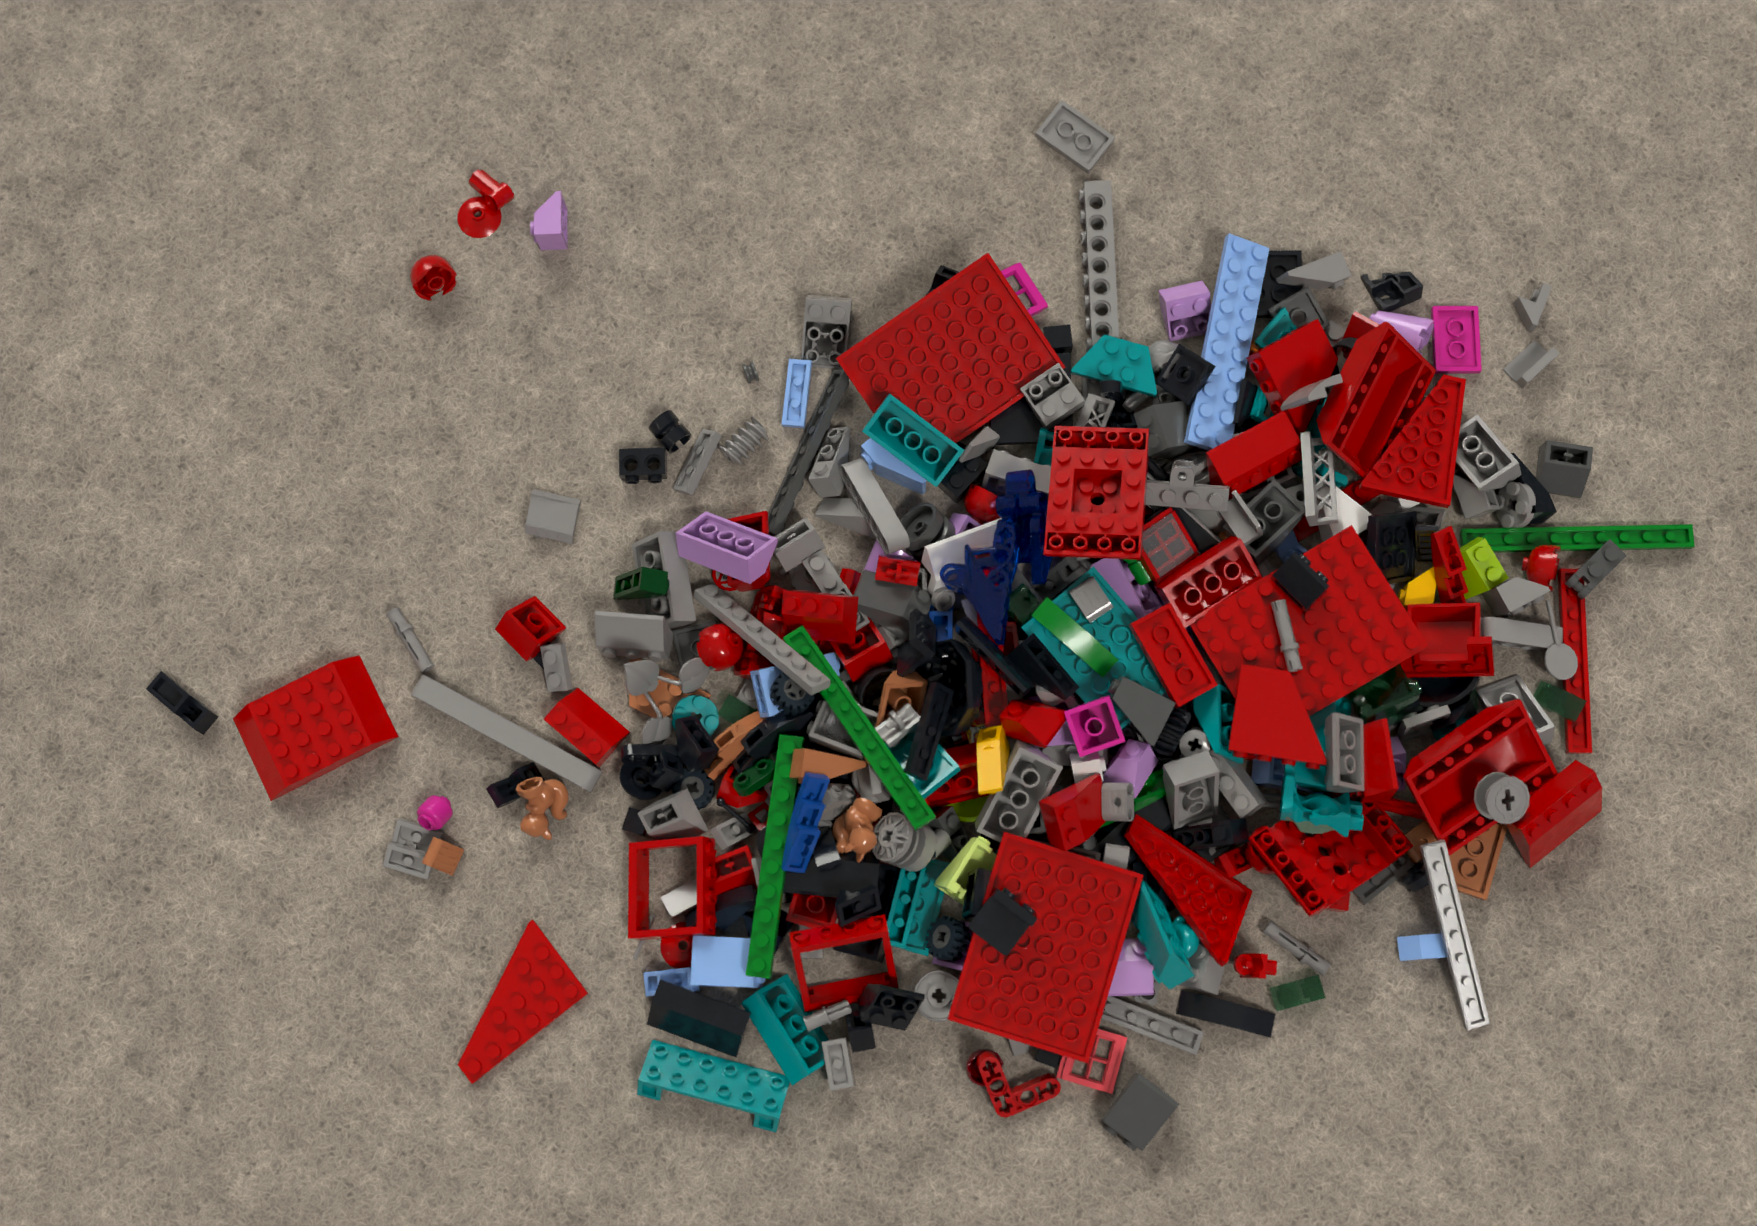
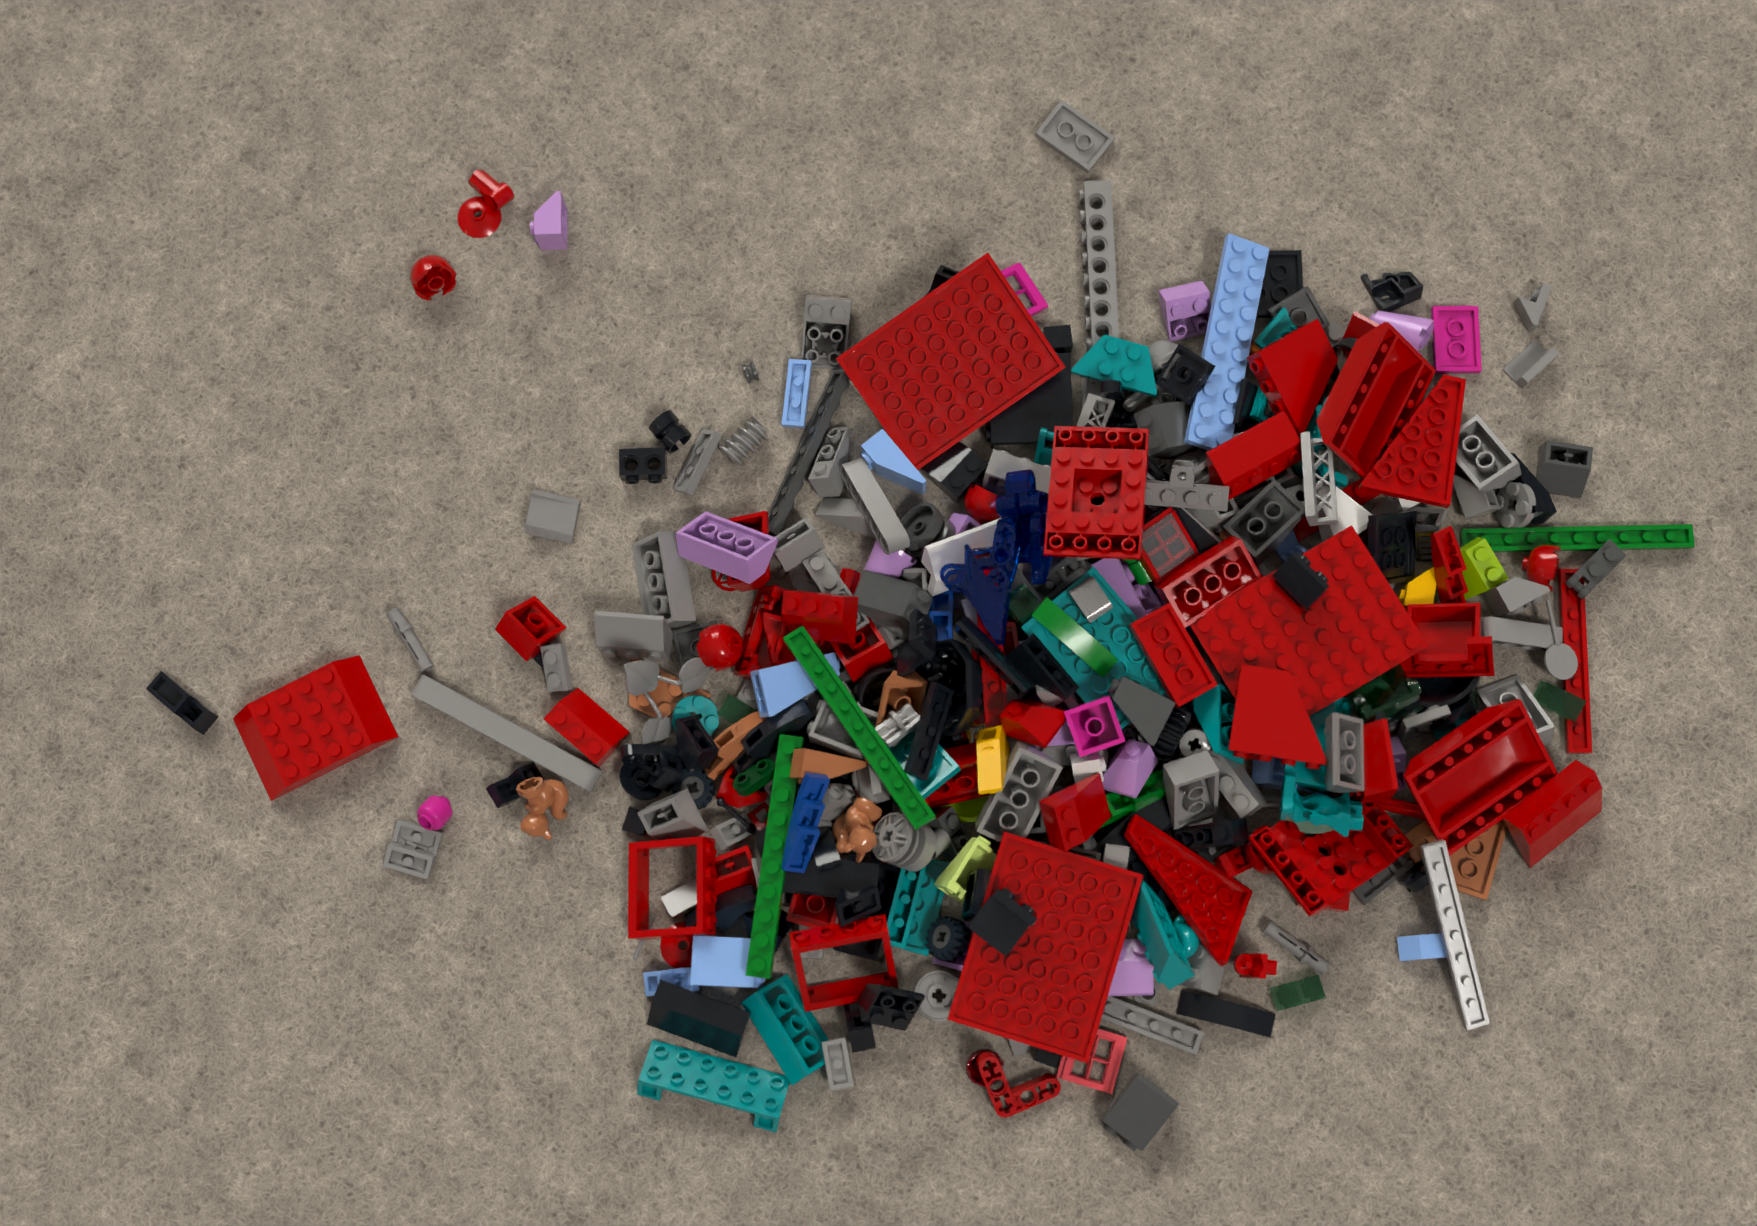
nougat piece [422,837,464,876] -> none
red wing [458,919,589,1084] -> none
dark green slope [613,567,670,600] -> none
light grey plate [694,583,831,695] -> none
black wheel [770,672,816,715] -> none
light grey axle [803,1000,852,1031] -> none
teal slope [862,393,964,487] -> none
red hips [875,556,921,586] -> none
light grey tile [931,587,955,612] -> none
light grey slope [959,426,1000,463] -> none
light grey slope [1020,363,1085,430] -> none
light grey piece [1101,783,1134,822] -> none
light grey panel [1218,490,1263,546] -> none
light grey pin [1271,599,1303,672] -> none
light grey slope [1276,251,1352,290] -> none
light grey slope [1280,373,1343,411] -> none
light grey piece [1474,772,1530,824] -> none

